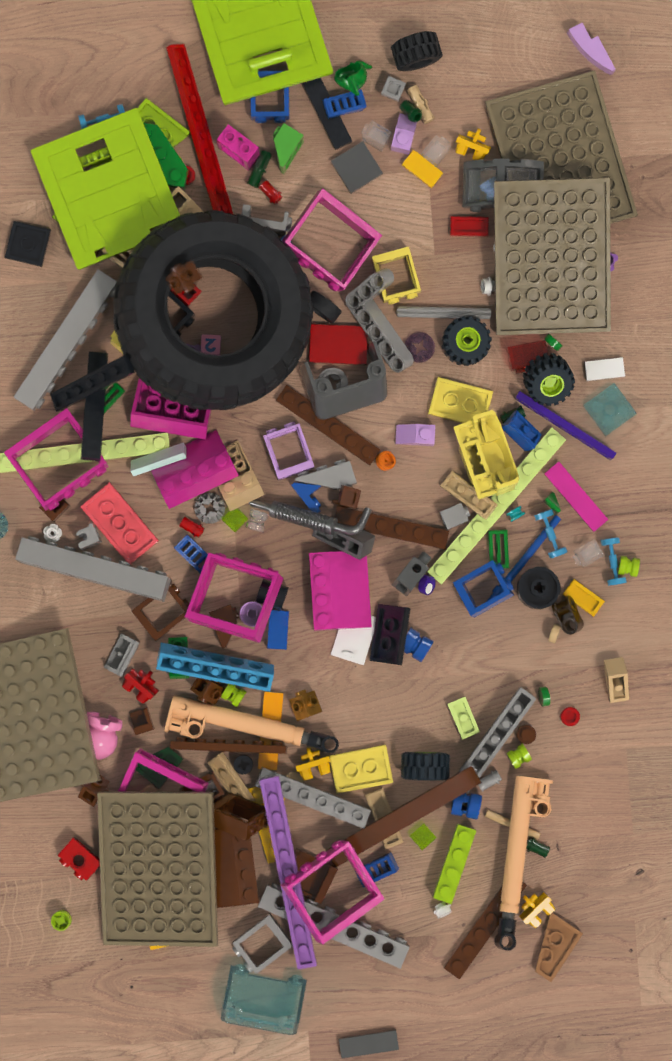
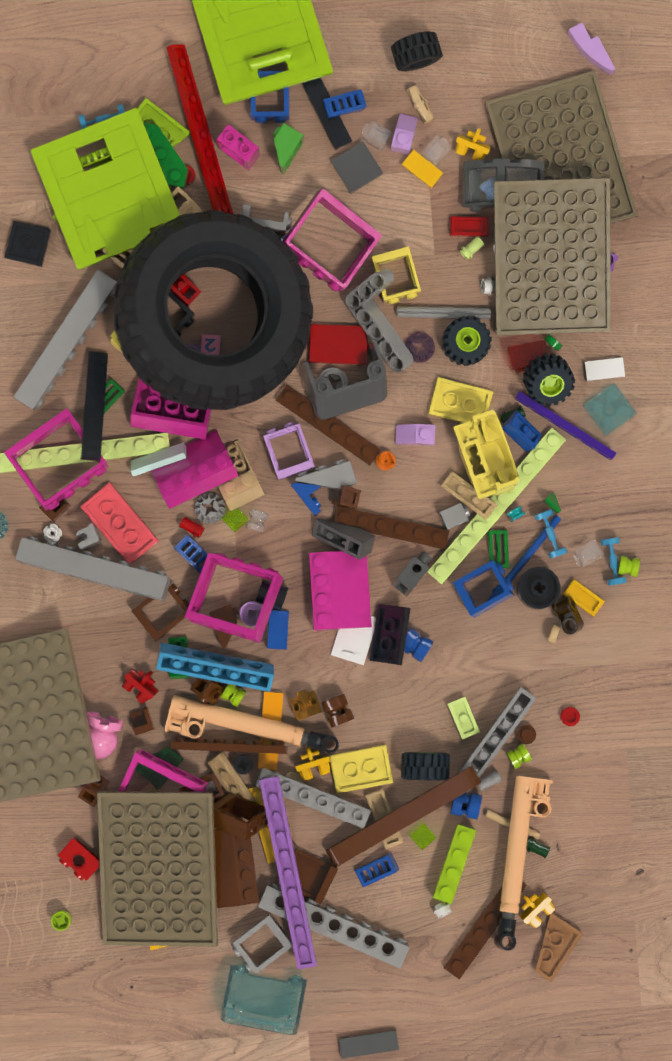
black tile [50,354,135,412] -> none
light grey hinge [104,633,140,677] -> none
reddish brown brick [166,261,203,294] -> none
dark green axle [246,150,272,188] -> none
flat silver piece [249,500,372,535] -> none
red pin [259,180,283,205] -> none
dark pink window [281,840,384,944] -> none
black tyre [310,291,342,324] -> none
green piece [334,60,372,96] -> none
light grey tile [381,76,406,102] -> none
dark green pin [400,100,422,122] -> none
dark purple tile [418,575,435,595] -> none
green tile [538,687,551,707] -> none
dark pink tile [544,462,608,532] -> none
tan slope [604,657,629,703] -> none
none -> reddish brown wheel [322,694,354,728]
none -> yellowish green pin [460,236,484,260]

